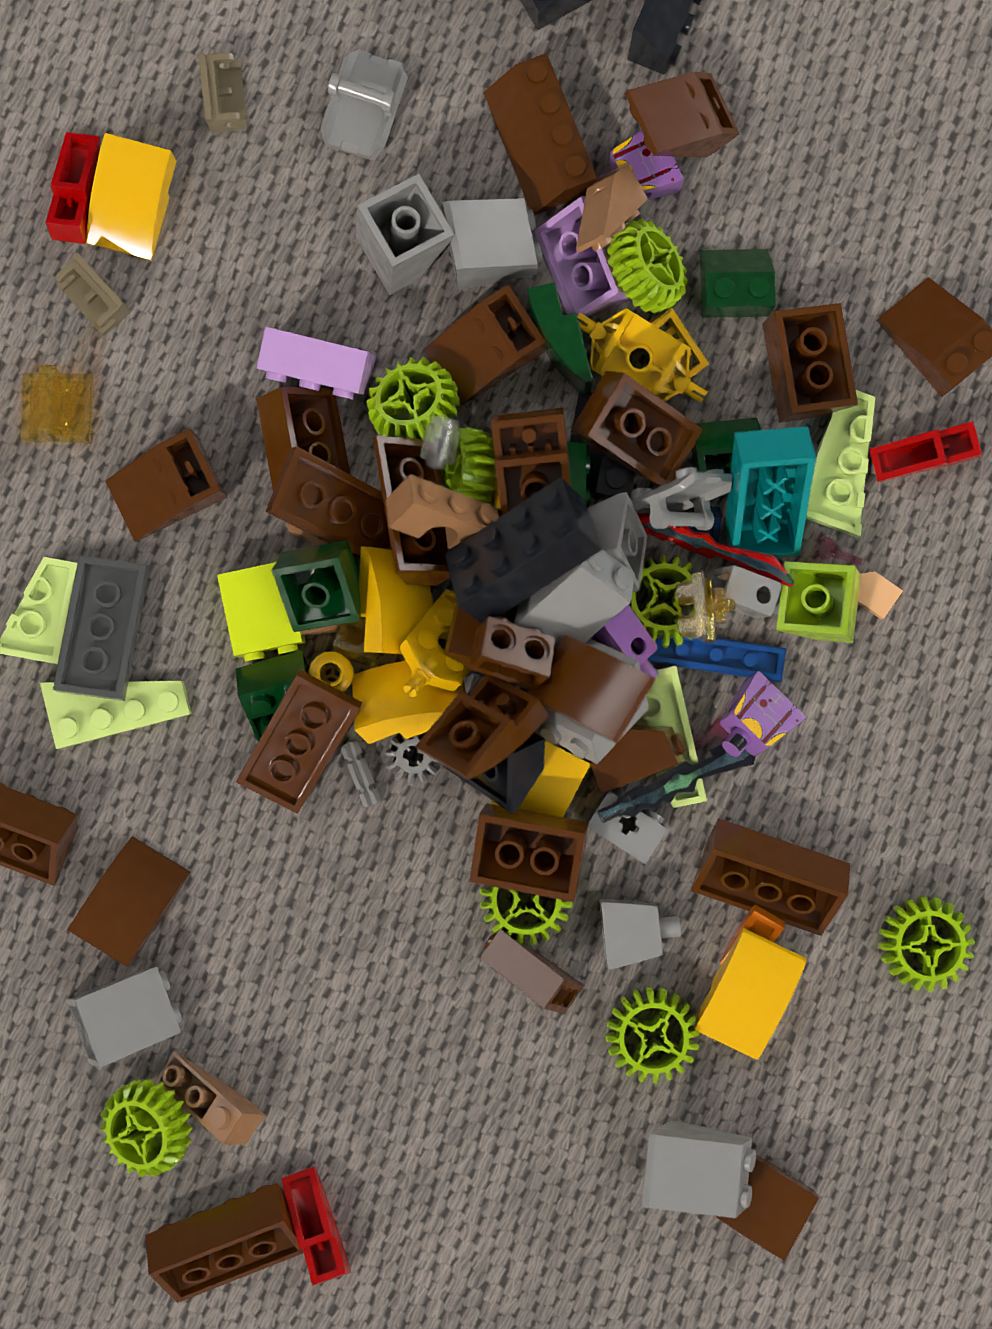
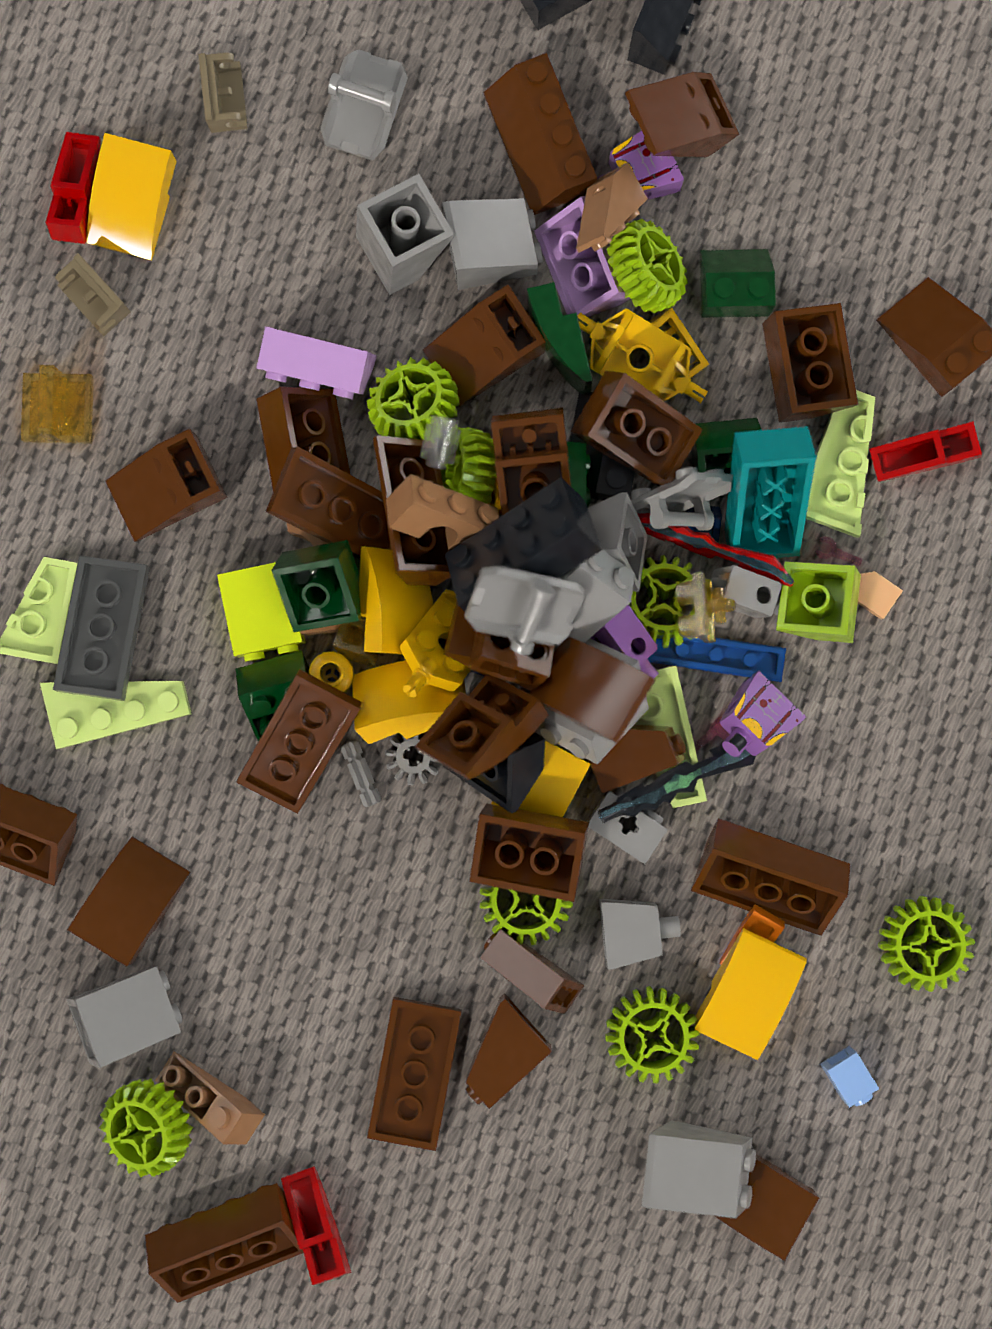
none -> reddish brown plate [367,997,462,1151]
none -> light grey shield [465,566,585,655]
none -> reddish brown slope [465,993,552,1109]
none -> light blue brick [820,1046,879,1108]

